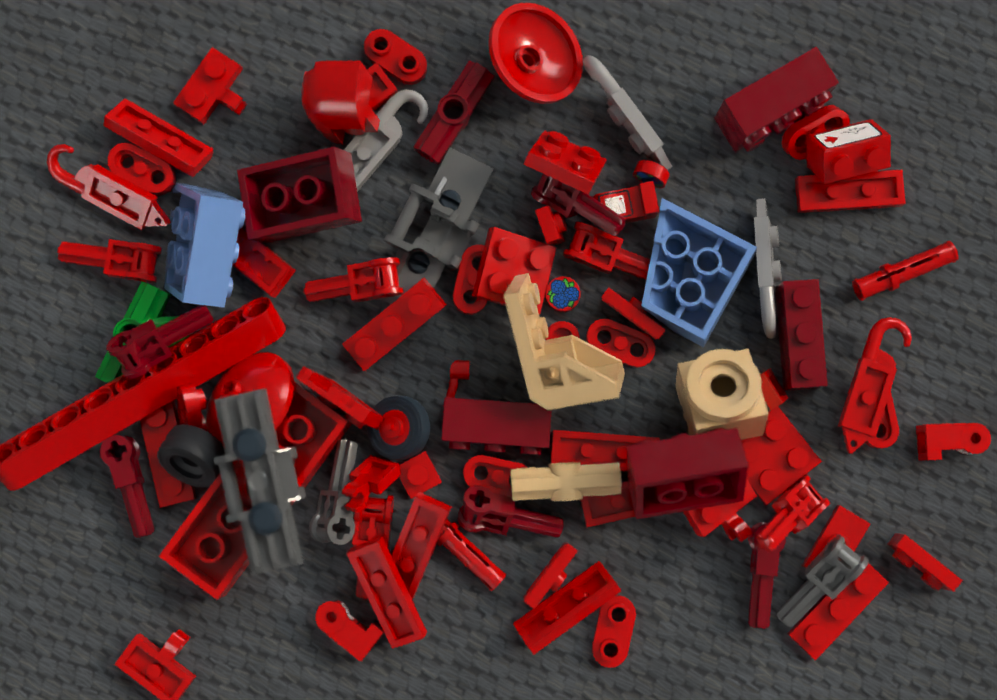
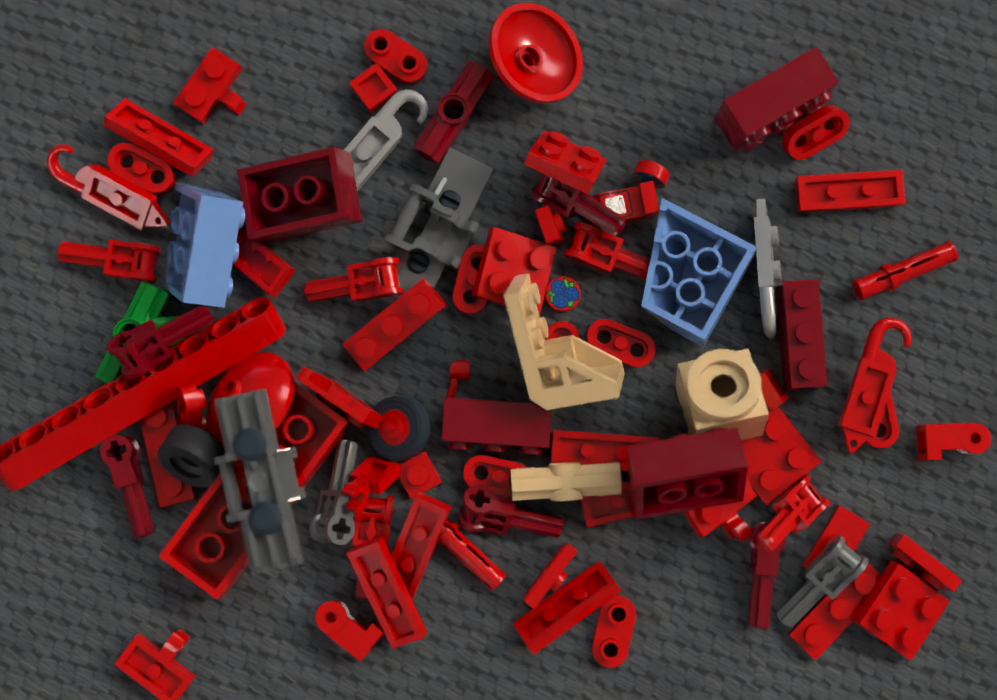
red brick [301,60,380,145] -> none
light grey plate [583,55,672,170] -> none
red plate [601,287,666,340] -> none
red brick [806,119,891,184] -> none
none -> red plate [853,560,950,661]

